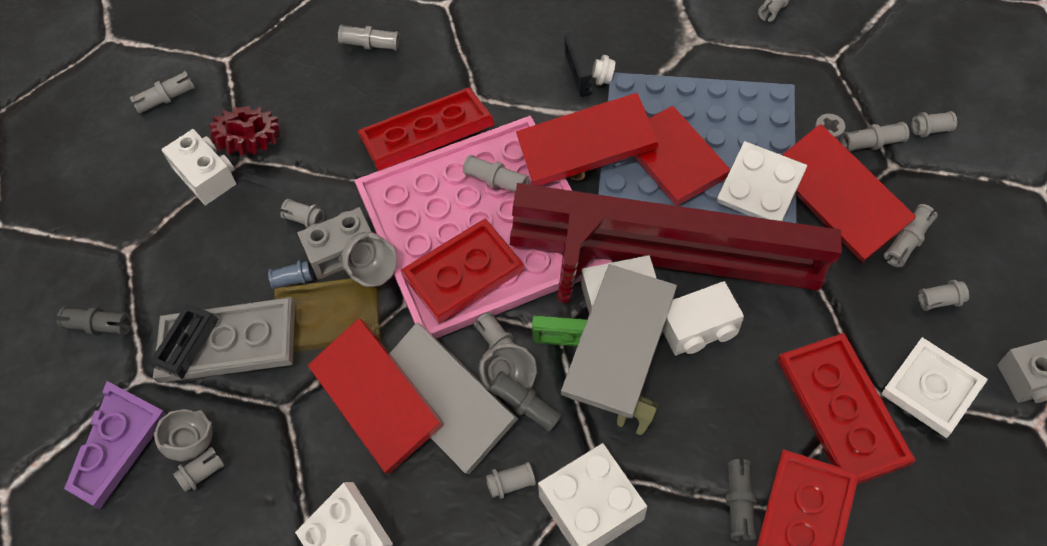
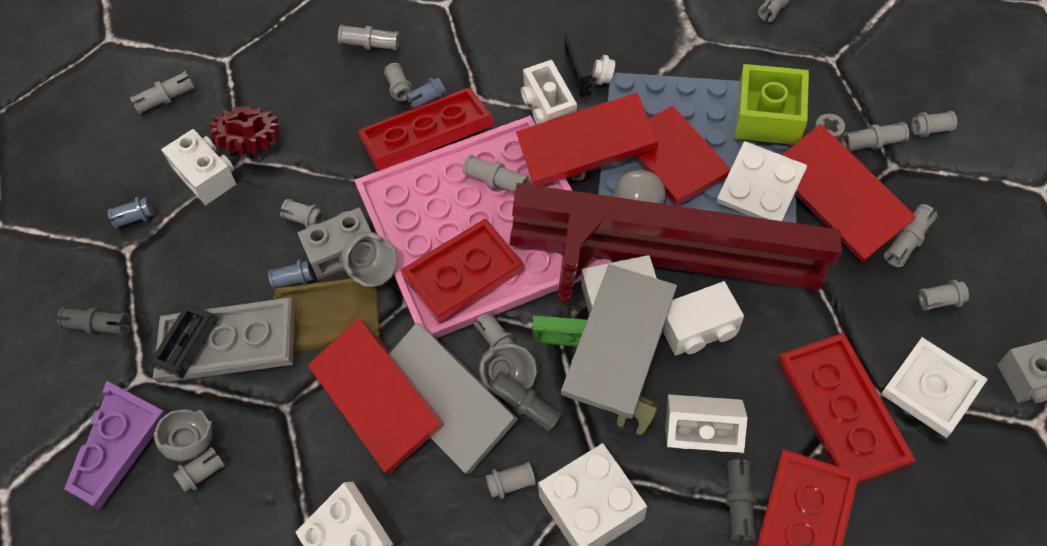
none -> sand blue pin [107,196,154,229]
none -> light grey pin [384,63,413,101]
none -> sand blue pin [405,78,446,109]
none -> white brick [521,60,577,125]
none -> light grey hair [612,170,666,204]
none -> white brick [665,394,748,453]
none -> lime brick [734,64,809,145]

